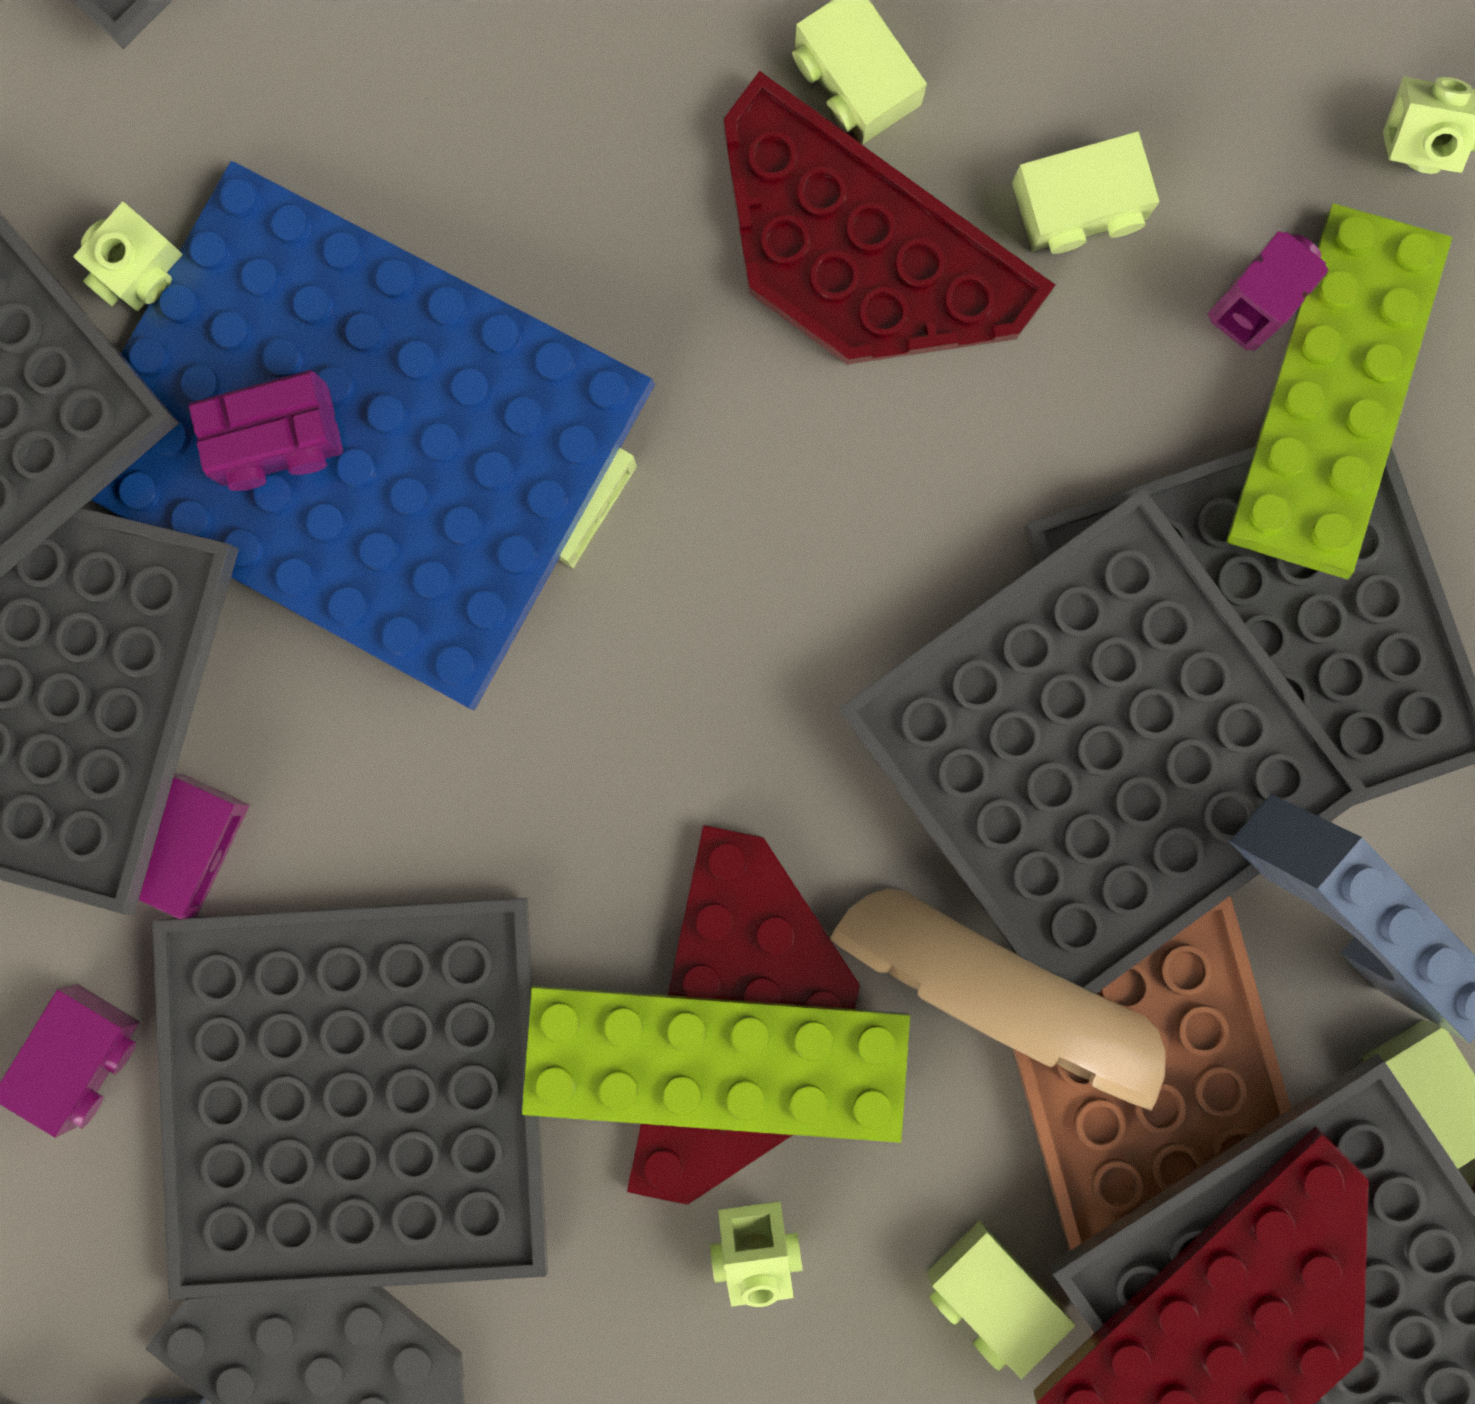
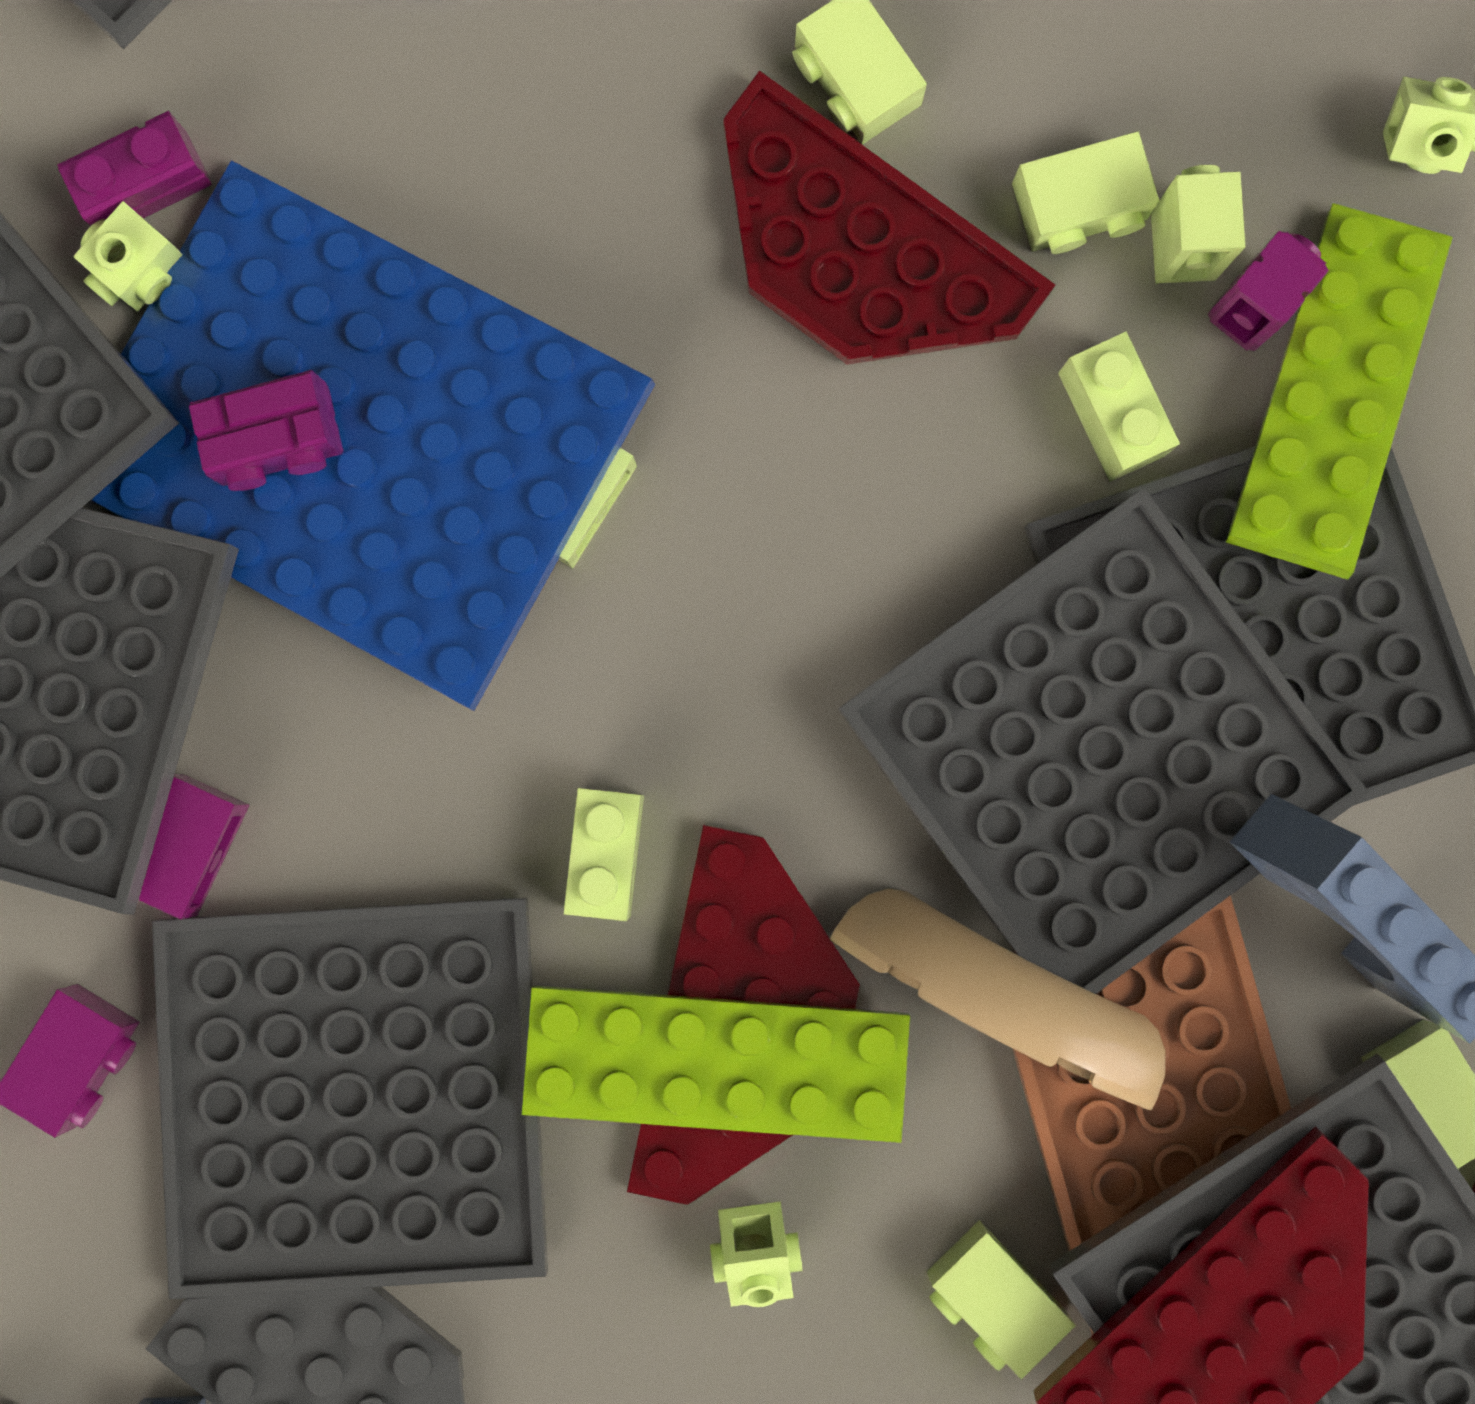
none -> magenta brick [57,110,212,226]
none -> yellowish green brick [564,788,644,921]
none -> yellowish green brick [1058,331,1180,482]
none -> yellowish green brick [1151,165,1246,284]

